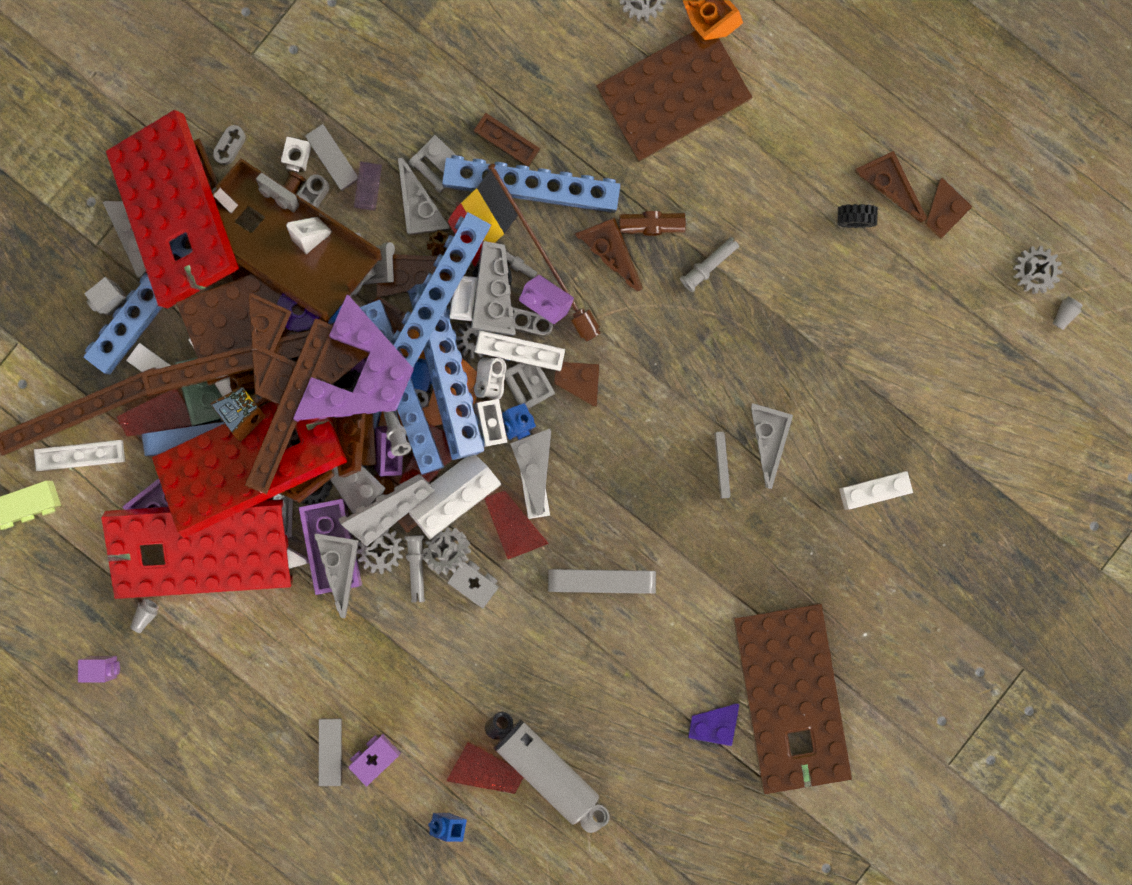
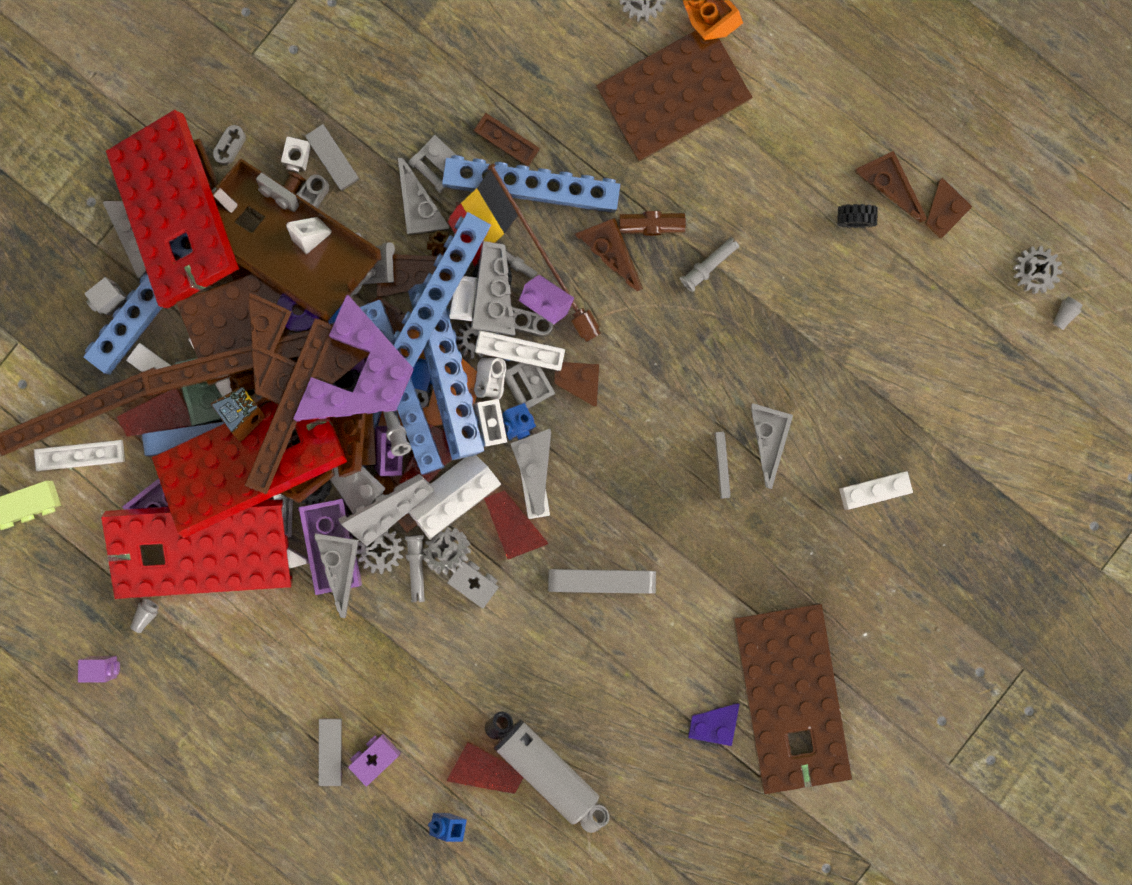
slope [354,161,382,211] -> none

